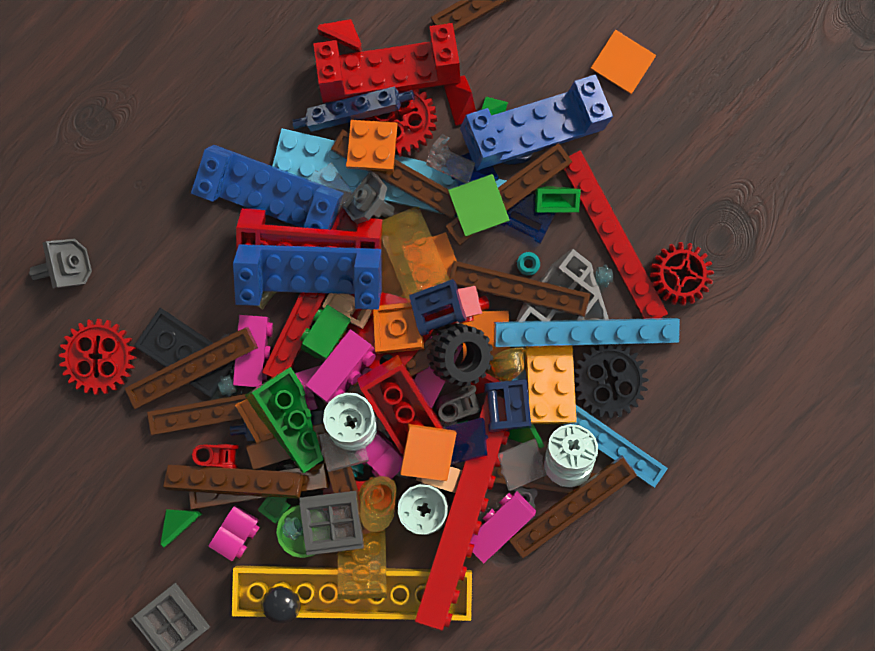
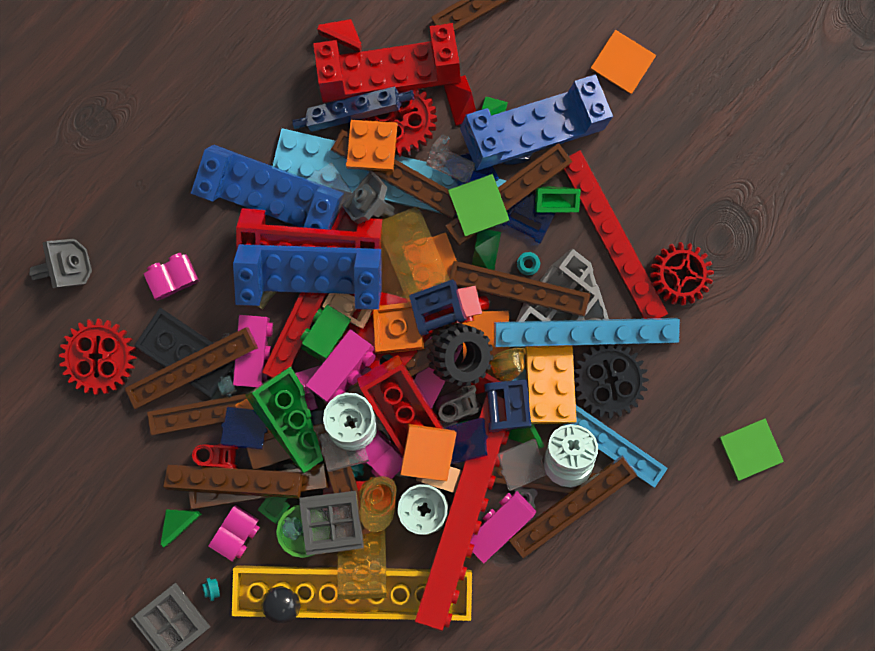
clear light blue plate [596,264,613,287] -> none
none -> dark pink brick [144,253,200,301]
none -> teal plate [202,577,220,601]
none -> clear blue piece [221,407,268,450]
none -> dark green slope [472,229,501,270]
none -> bright green piece [719,418,784,481]

